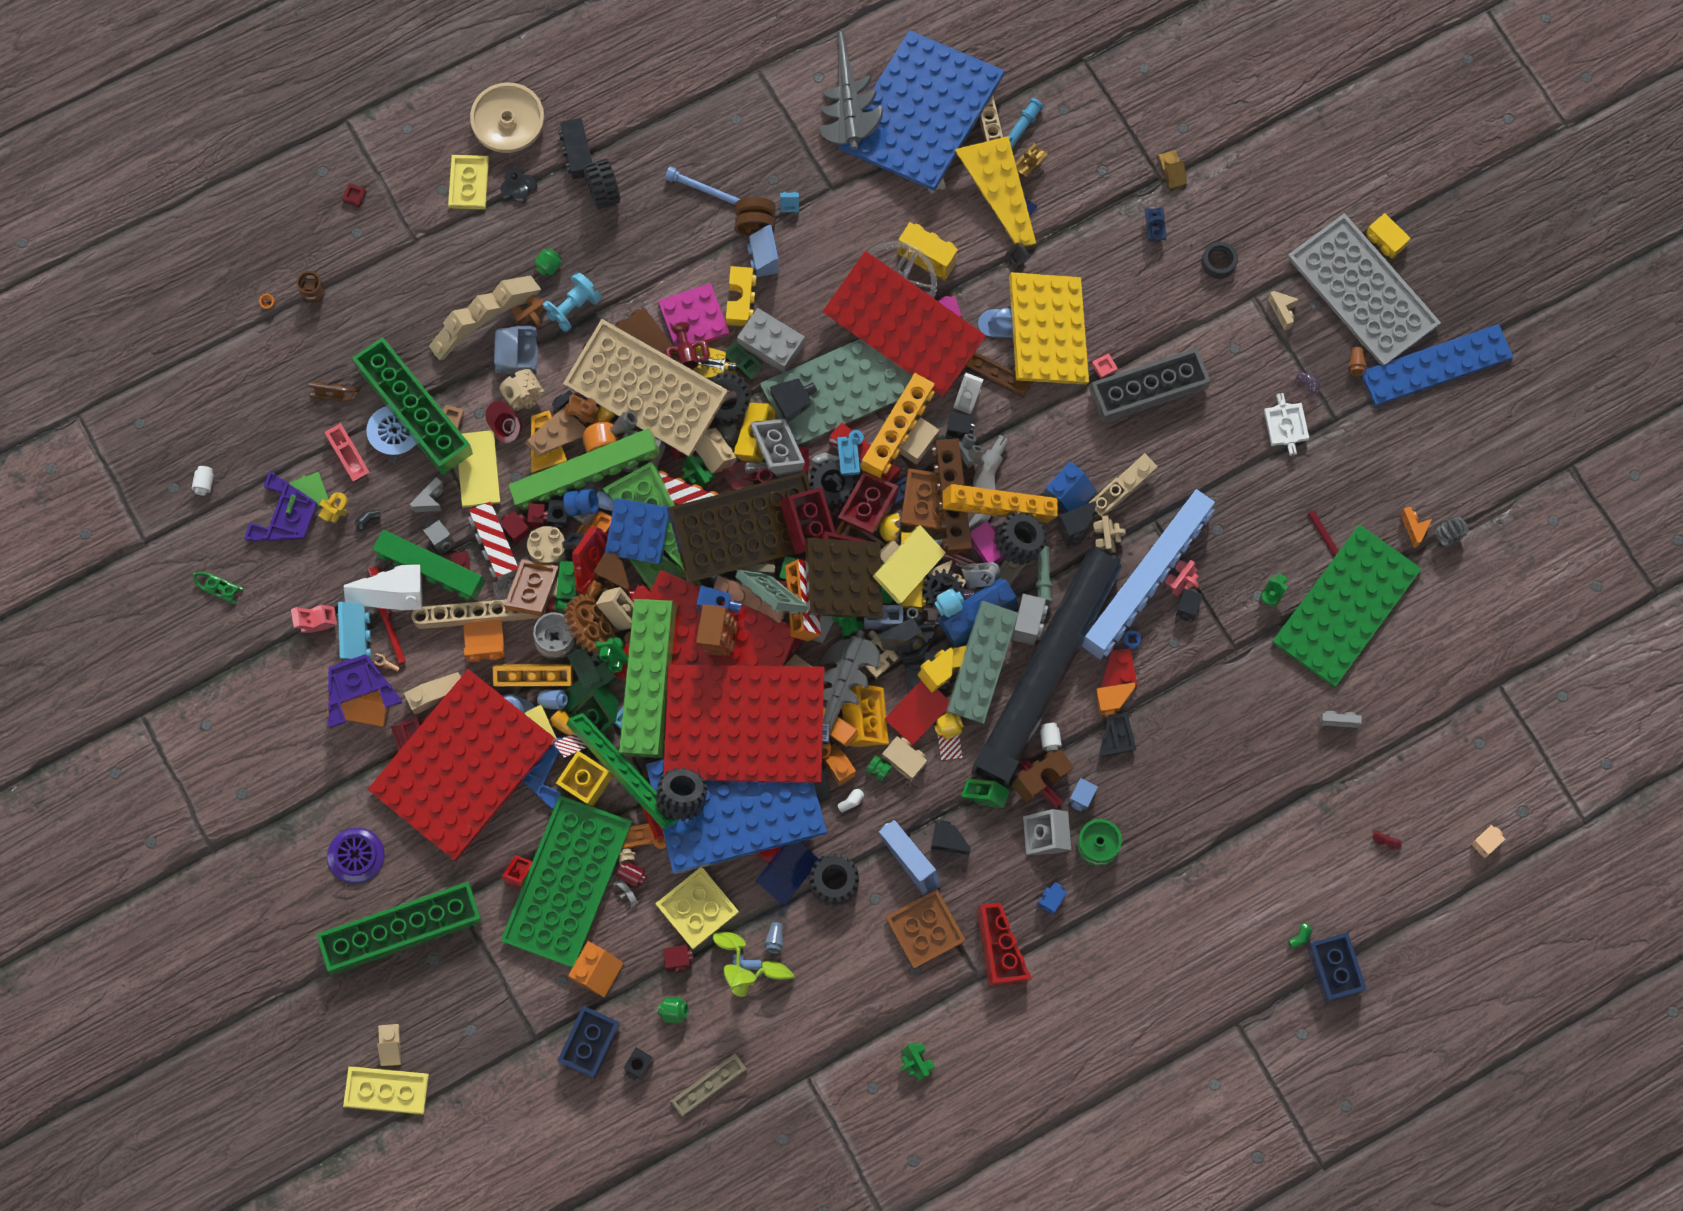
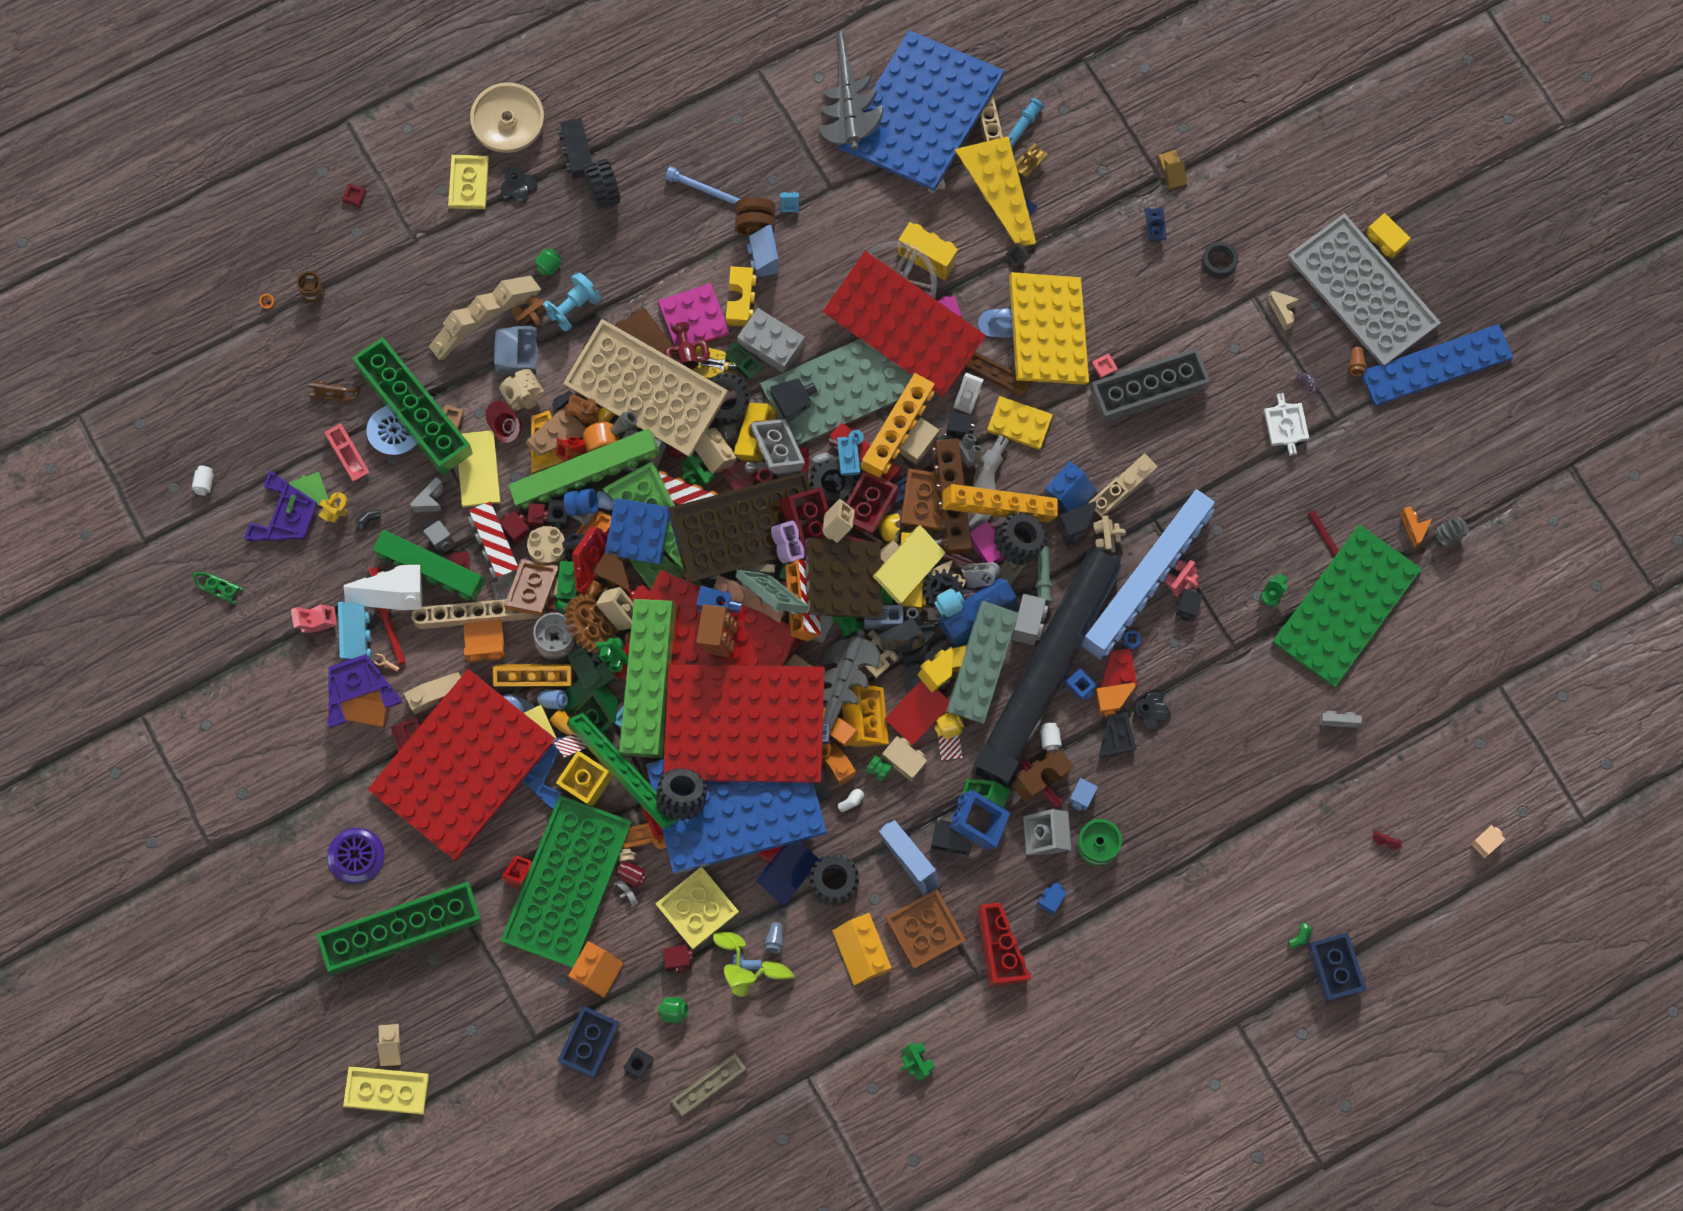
none -> red brick [556,437,586,462]
none -> lavender brick [771,521,804,564]
none -> tan brick [823,499,855,543]
none -> light orange slope [832,913,891,986]
none -> blue window [950,790,1010,850]
none -> yellow plate [987,396,1053,450]
none -> blue brick [1065,669,1096,701]
none -> black plate [1134,692,1171,730]

